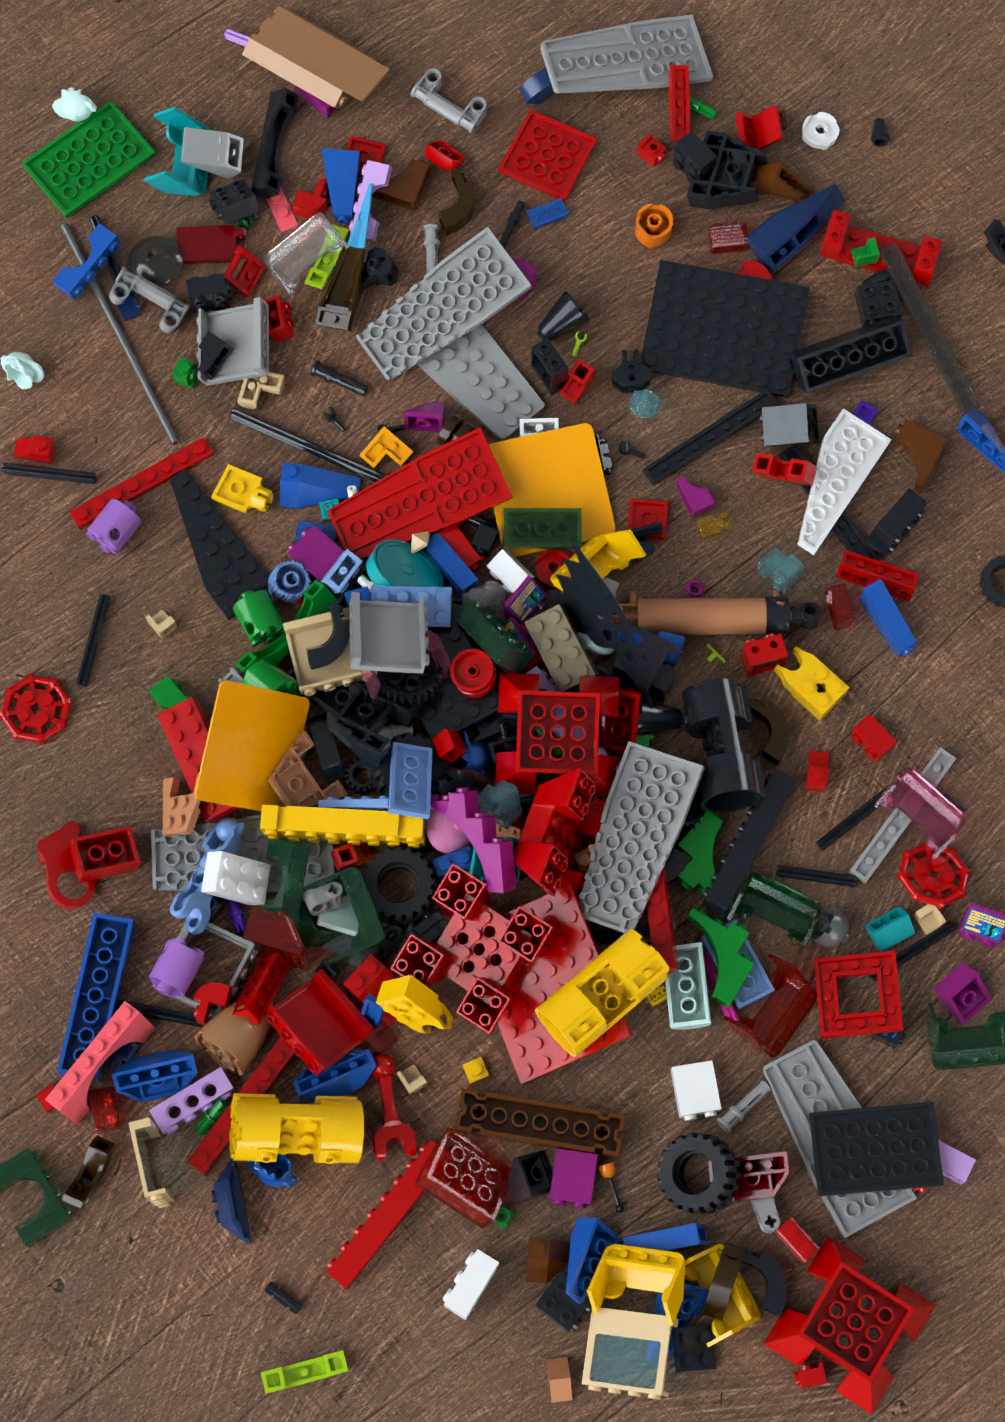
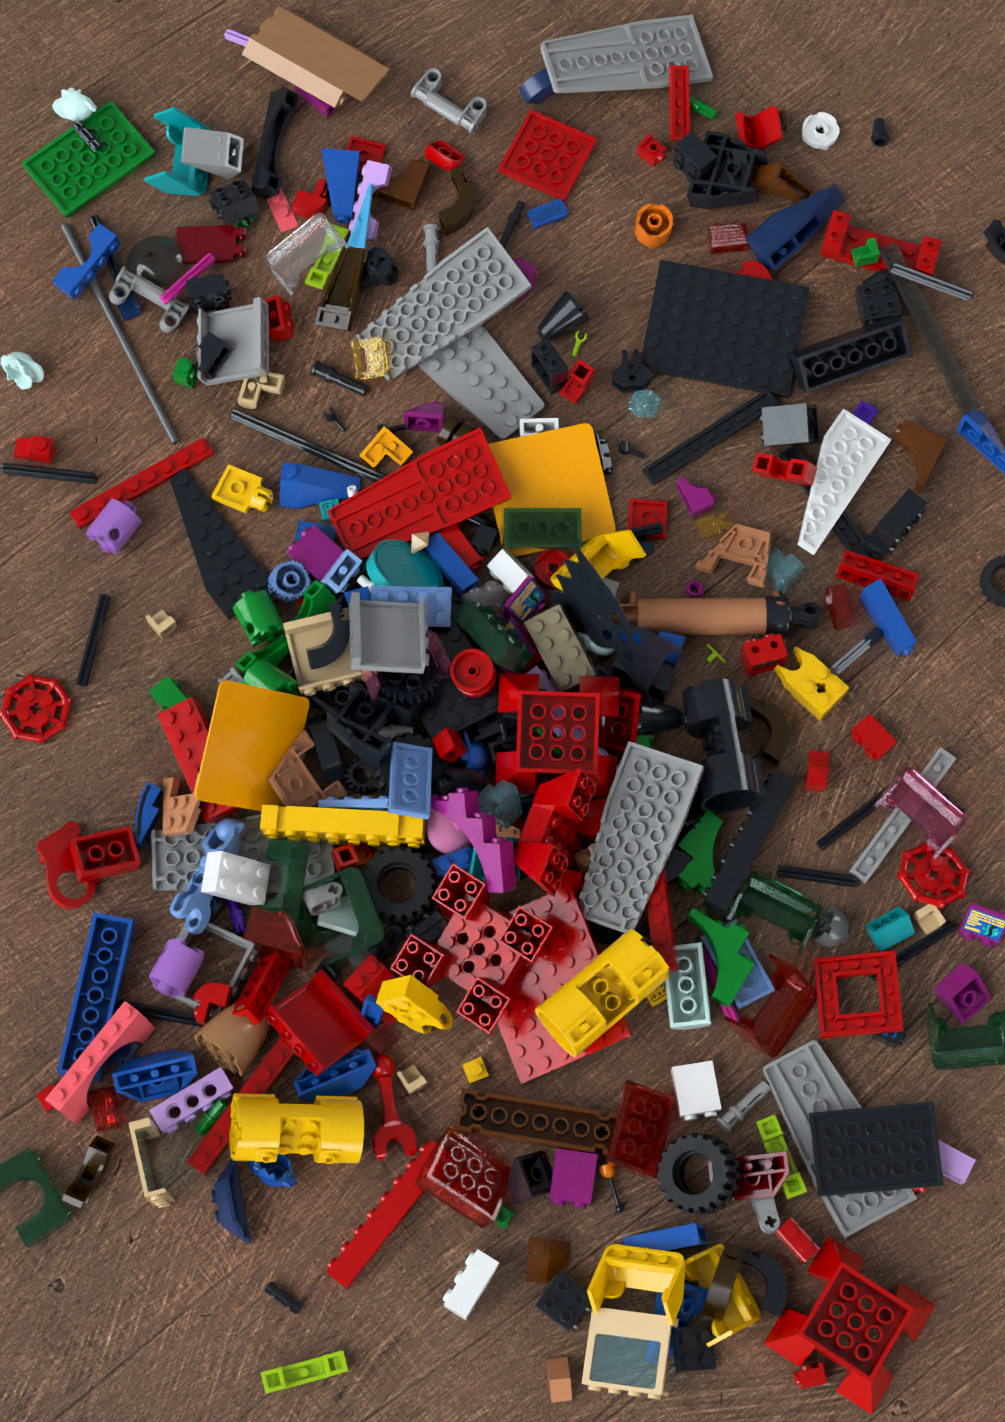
red plate [223,246,266,297] -> none
blue wedge [566,1217,621,1304] -> none
none -> black axle [73,121,102,152]
none -> blue slope [135,782,163,849]
none -> dark pink axle [160,253,216,304]
none -> clear yellow plate [349,336,388,380]
none -> clear red slope [606,1080,676,1179]
none -> nougat wing [695,524,772,588]
none -> lime slope [756,1115,807,1199]
none -> black axle [830,627,884,676]
none -> axle [889,262,973,301]

